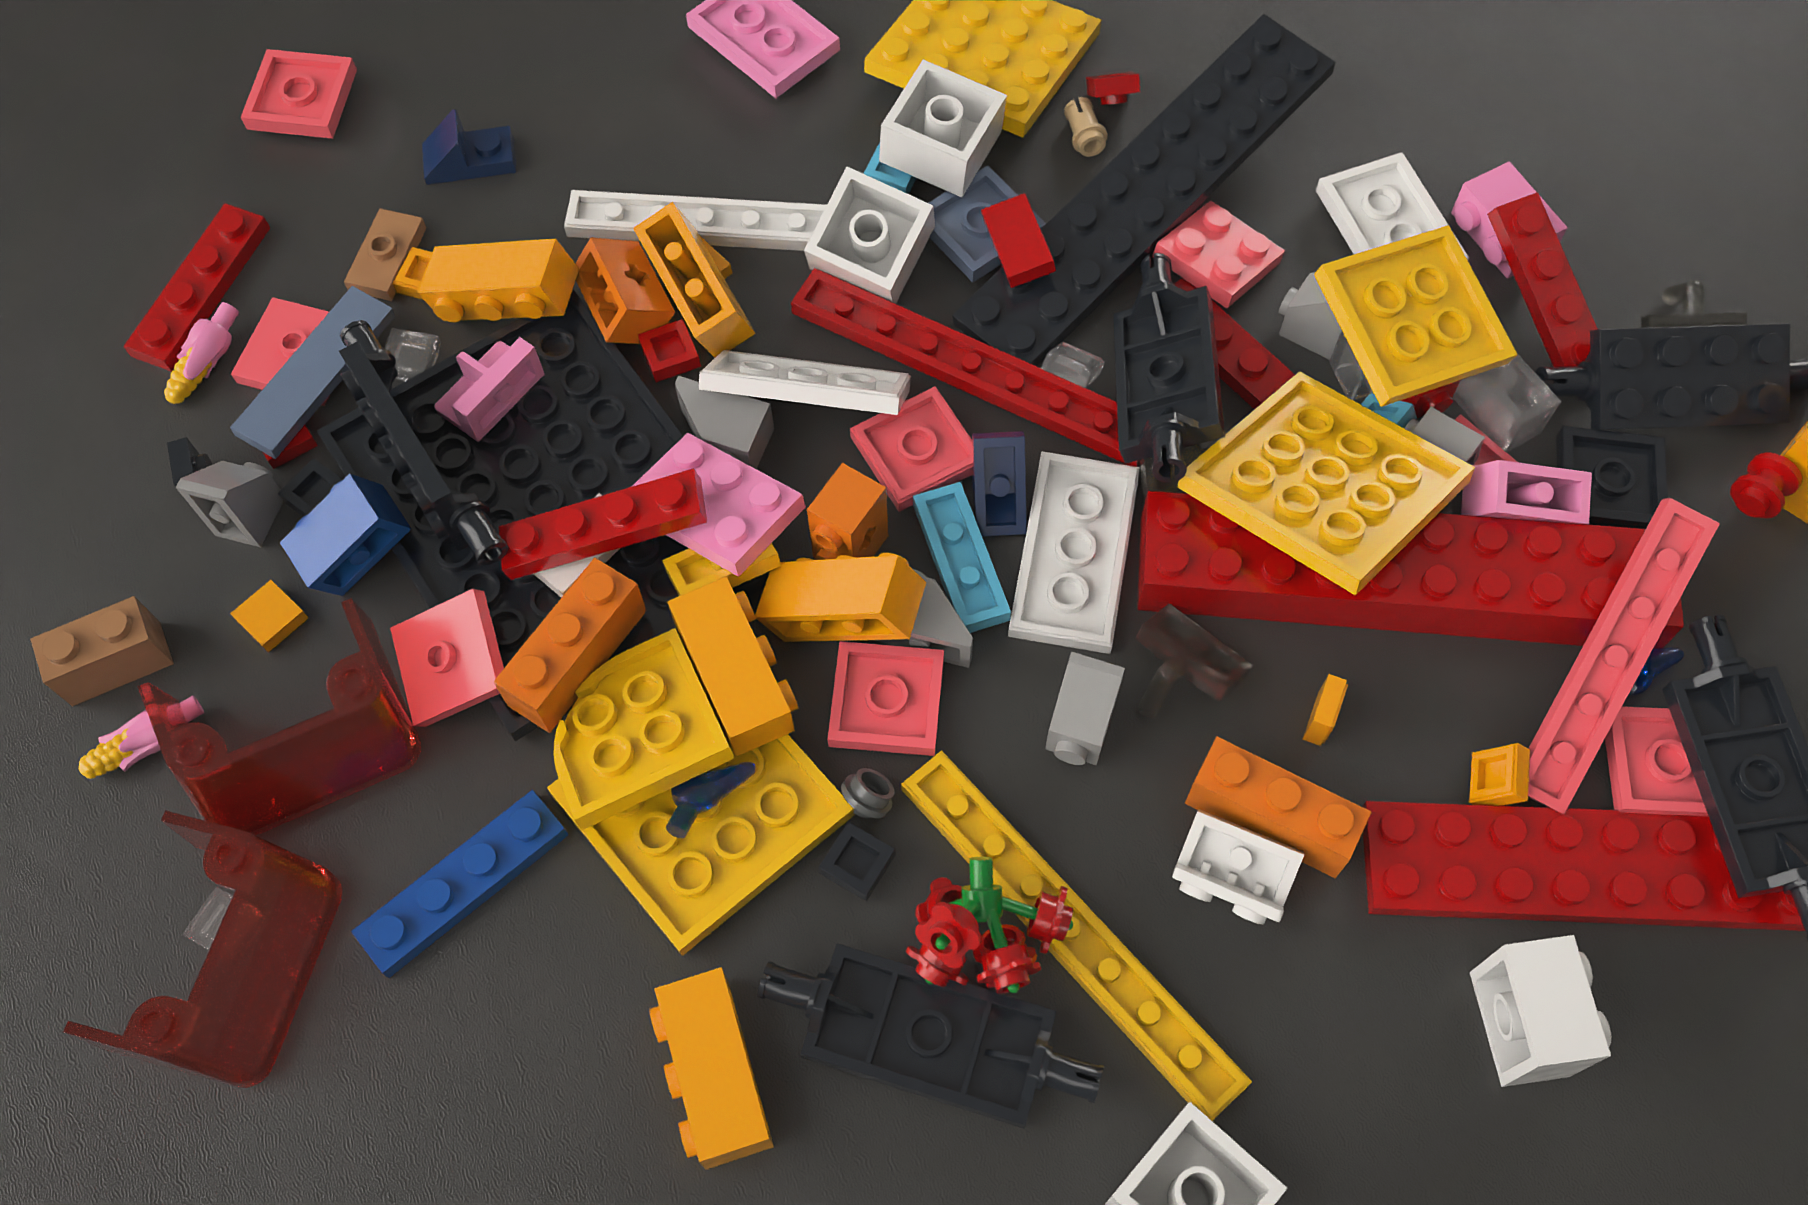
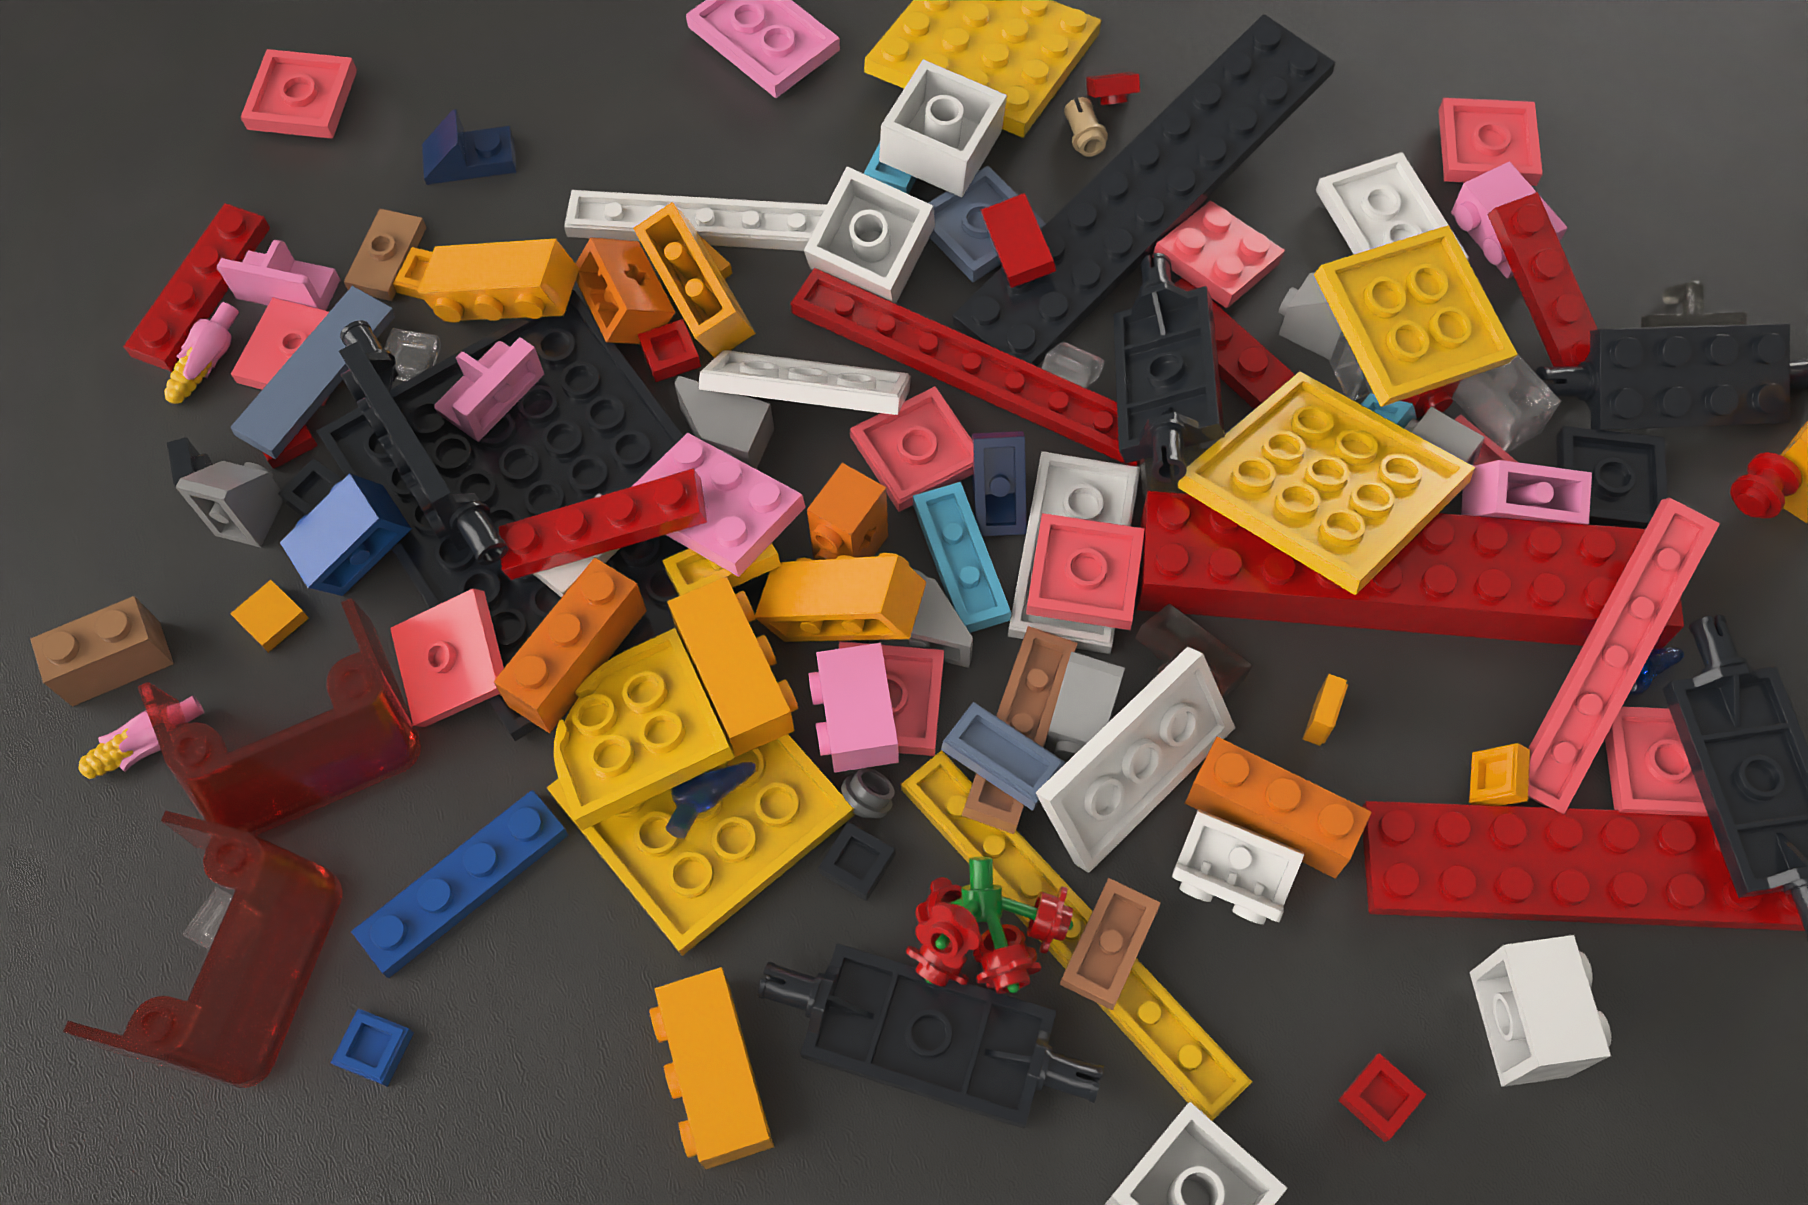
none -> bright pink panel [217,240,340,311]
none -> blue tile [330,1009,414,1087]
none -> bright pink brick [808,643,899,773]
none -> sand blue tile [941,702,1065,811]
none -> nougat plate [962,626,1078,834]
none -> coral plate [1026,513,1145,630]
none -> white plate [1035,647,1235,873]
none -> nougat plate [1060,878,1161,1010]
none -> red plate [1338,1053,1427,1142]
none -> coral plate [1439,98,1543,186]

